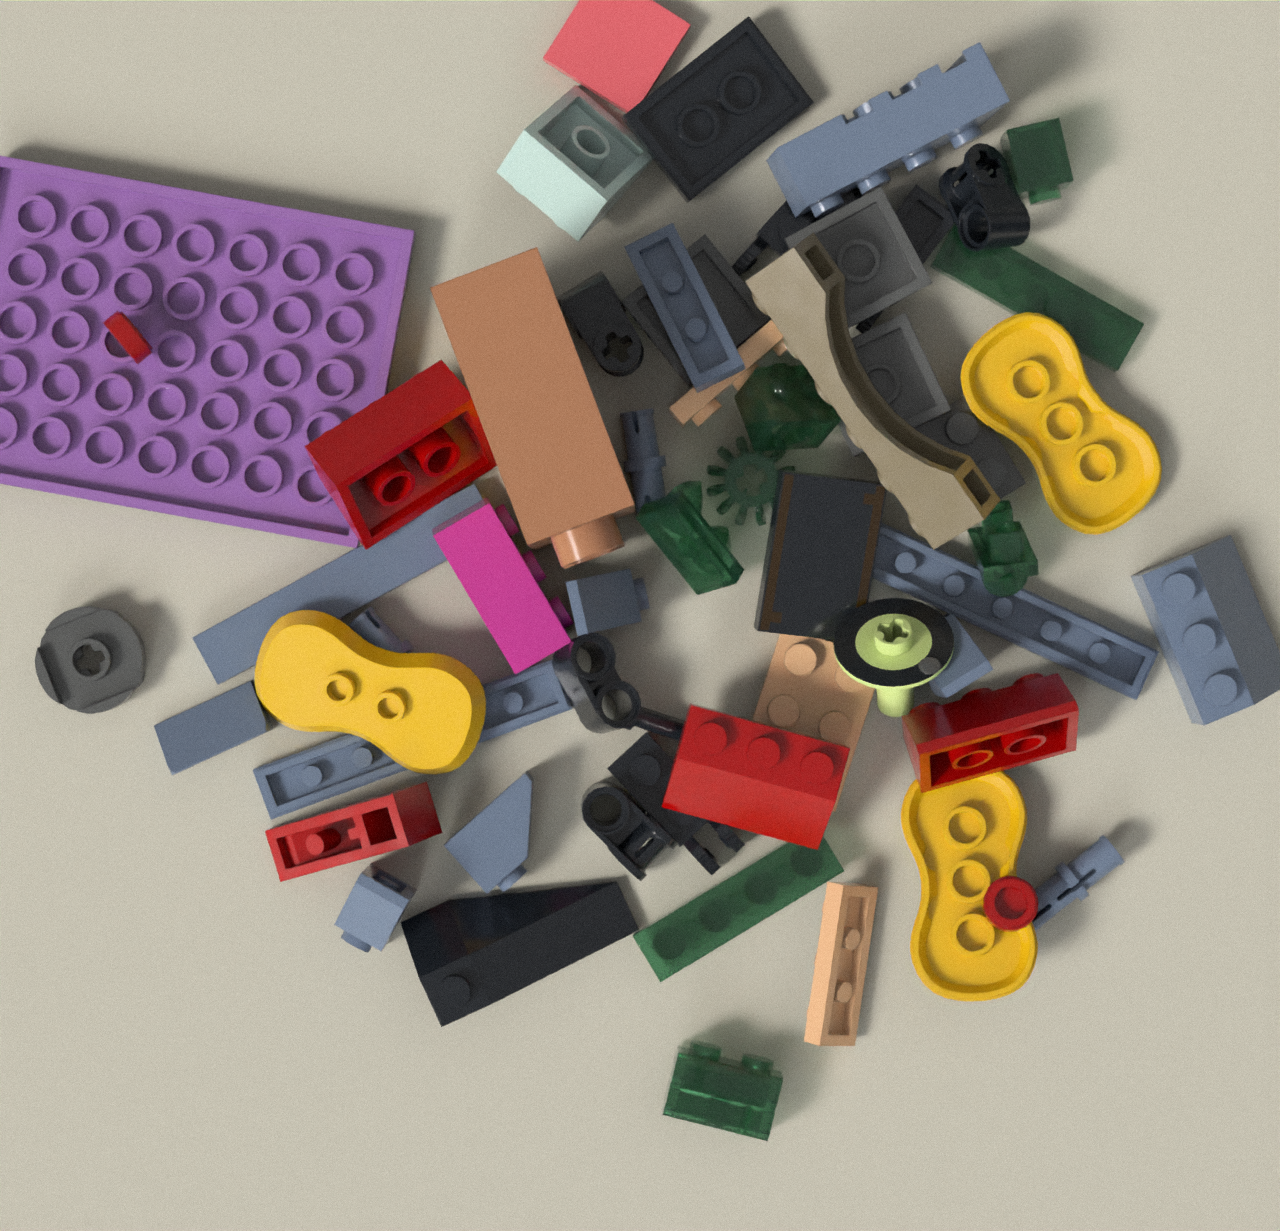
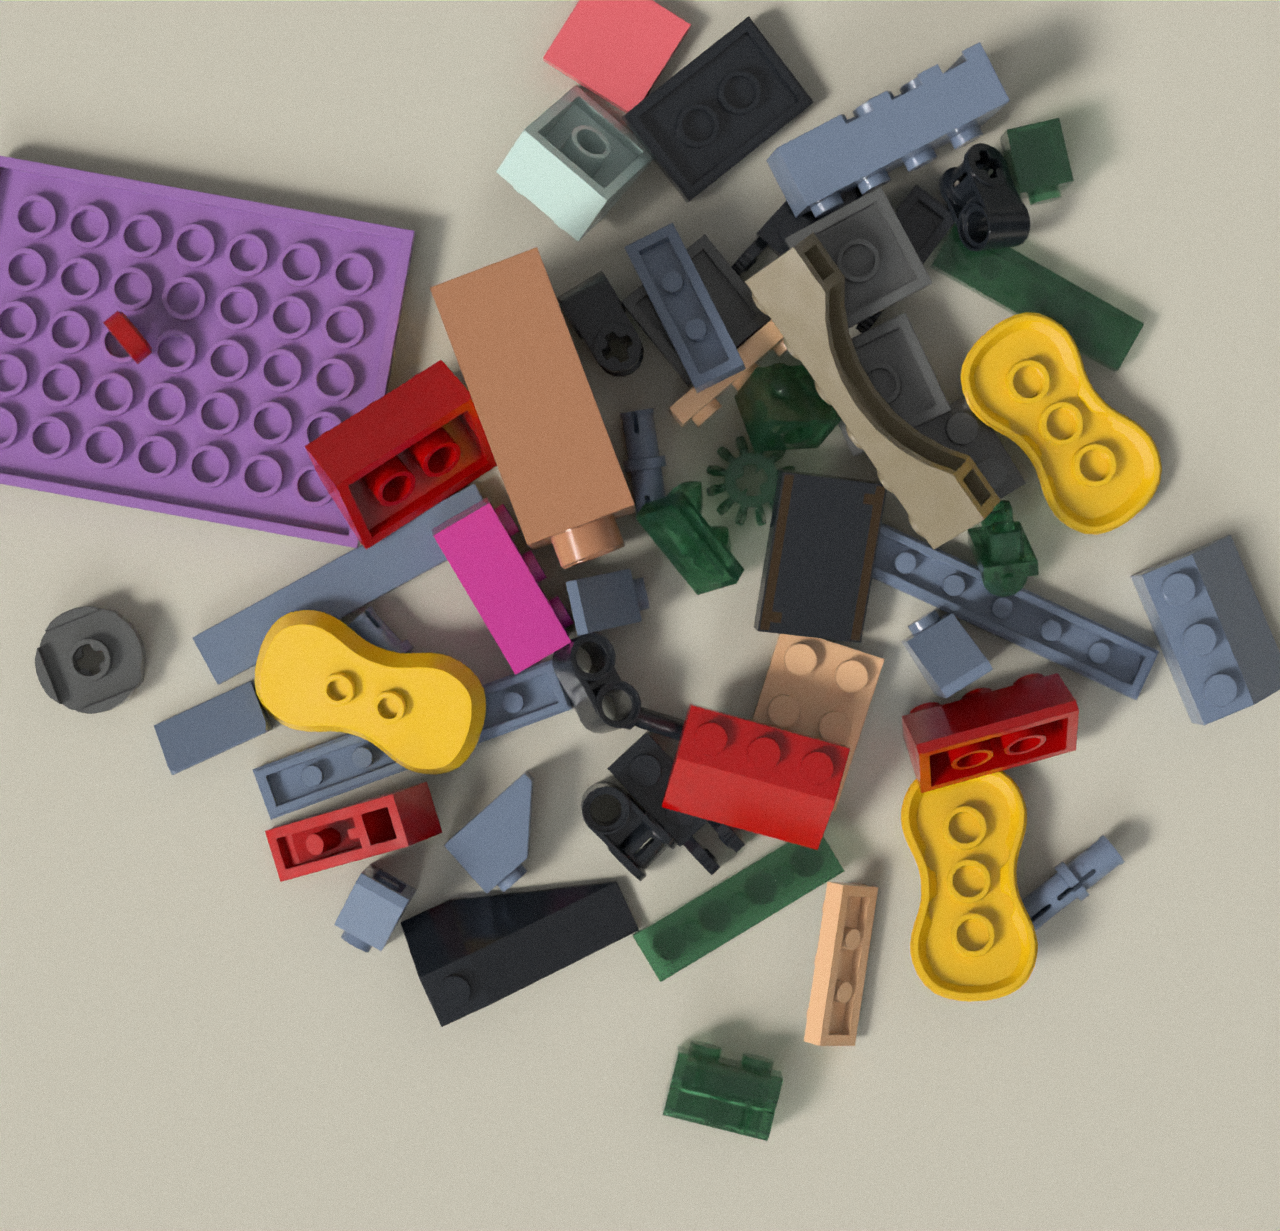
piece [833,598,954,717] -> none
red tile [983,876,1038,932] -> none

